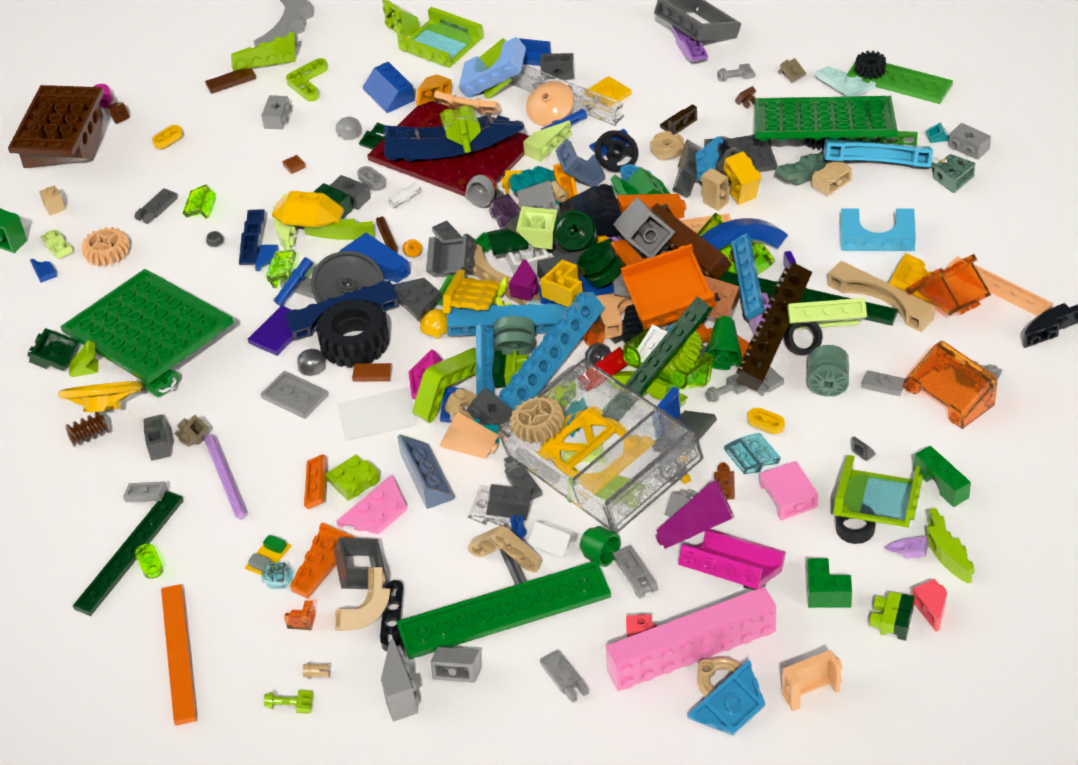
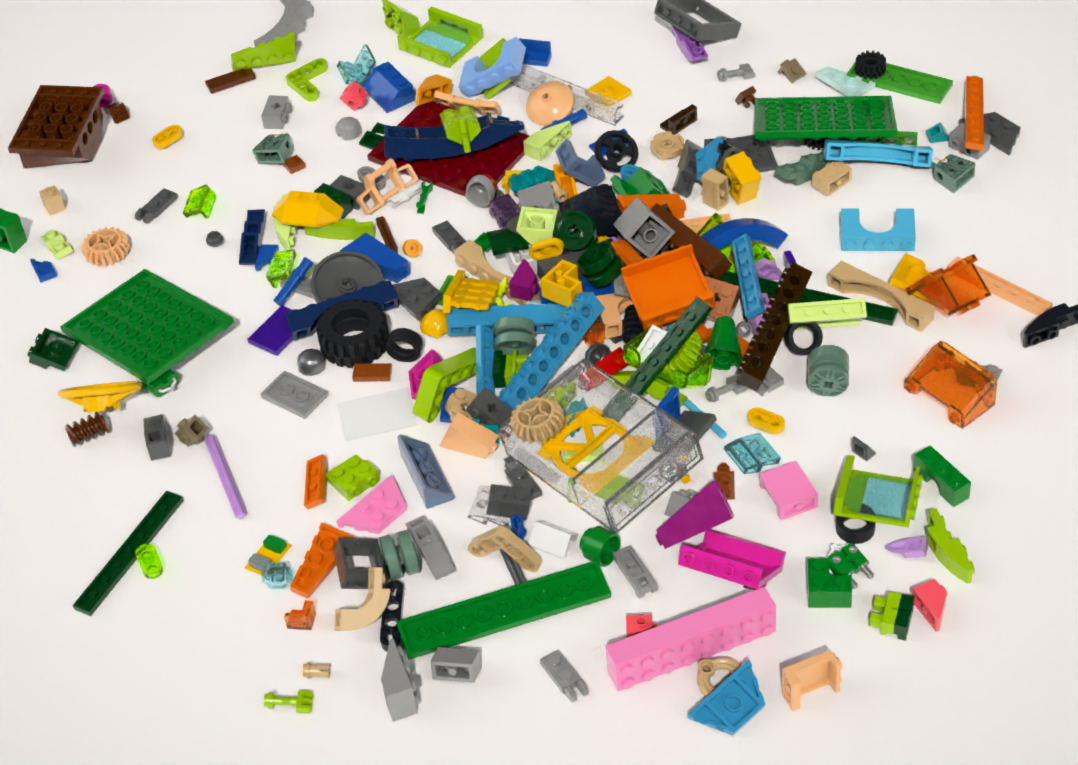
lime slope [69,340,98,377] -> none
light grey plate [123,481,167,503] -> none
orange tile [161,584,197,726] -> none
dark grey panel [426,234,476,277] -> none
dark grey brick [540,53,575,80] -> none
light grey plate [862,370,905,396] -> none
none -> sand green torso [252,131,293,164]
none -> clear light blue bracket [337,44,376,88]
none -> coral brick [339,81,369,111]
none -> light nougat bar [356,158,418,215]
none -> sand green wheel [379,529,419,581]
none -> black tyre [386,328,423,362]
none -> light grey slope [405,515,455,580]
none -> green piece [416,182,433,214]
none -> yellow plate [529,238,564,260]
none -> medium azure bar [684,400,727,439]
none -> light grey hinge [736,321,752,337]
none -> lavender plate [756,258,782,280]
none -> green piece [828,543,875,589]
none -> dark grey wing [959,112,1021,155]
none -> orange plate [965,75,984,151]

